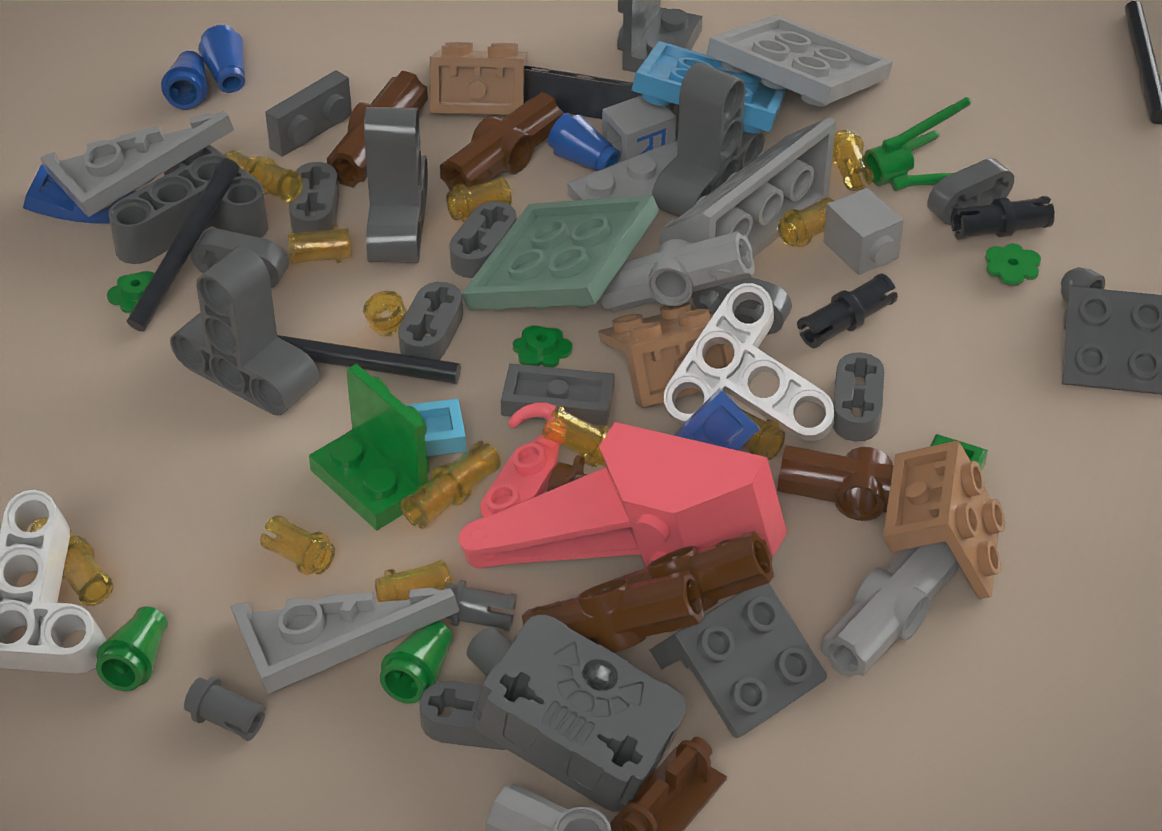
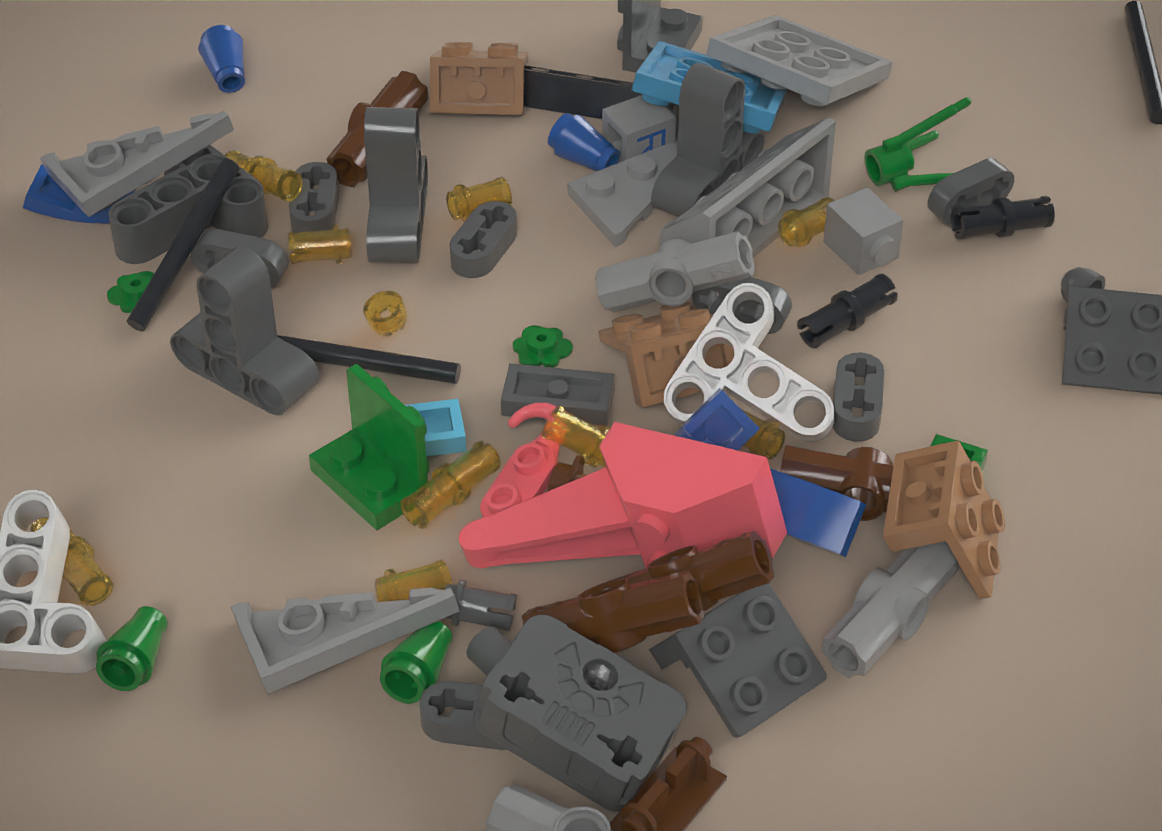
blue cone [161,51,208,109] -> none
dark grey pin [184,677,266,741] -> none
clear yellow pin [260,515,335,575] -> none
dark grey plate [265,70,352,157] -> none
dark grey beam [398,282,463,360] -> none
reddish brown piece [440,92,564,199] -> none
sand green plate [461,195,660,311] -> none
clear yellow pin [832,130,874,191] -> none
green plant [985,243,1041,286] -> none
none -> blue slope [770,468,866,557]

